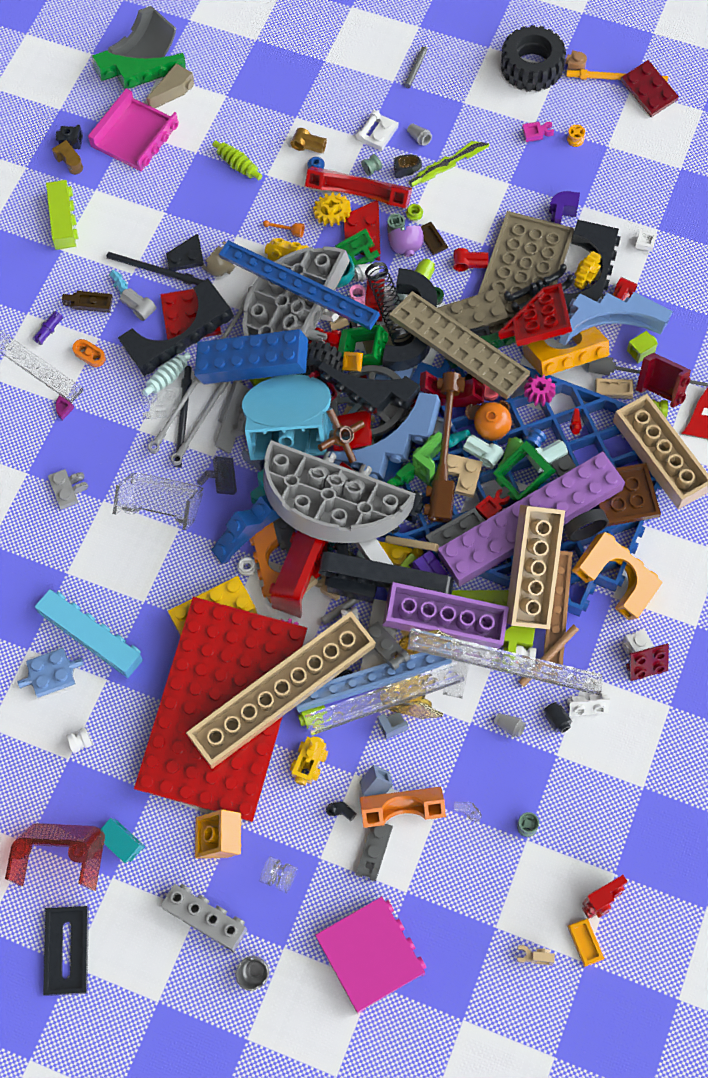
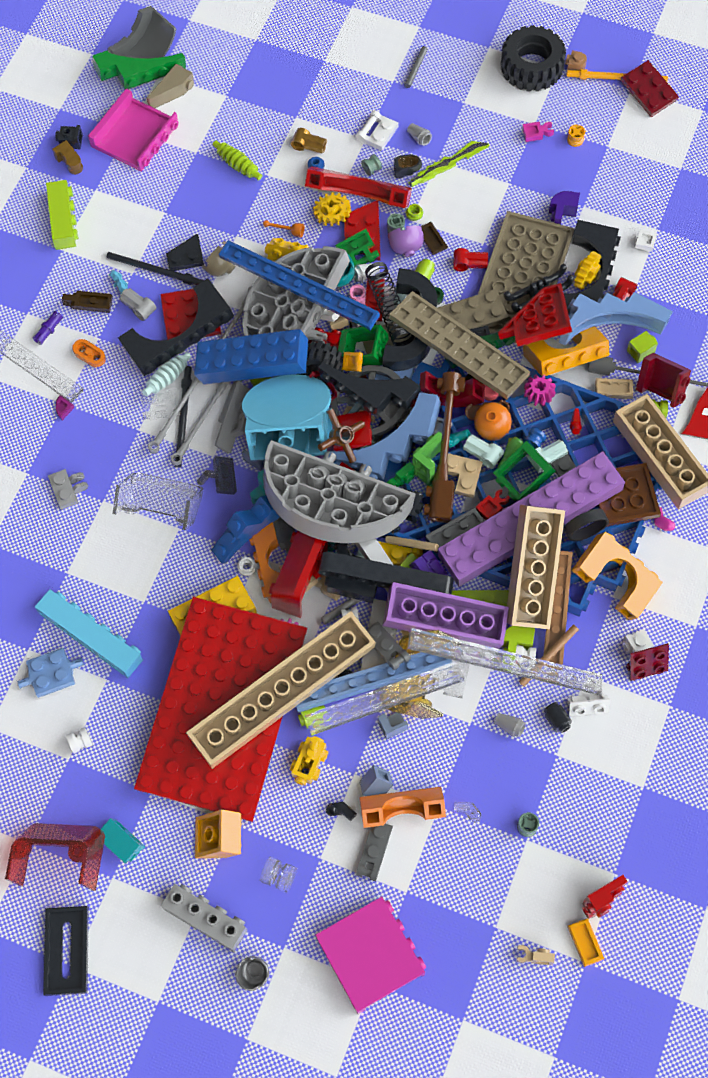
none -> dark pink arm [654,507,675,531]

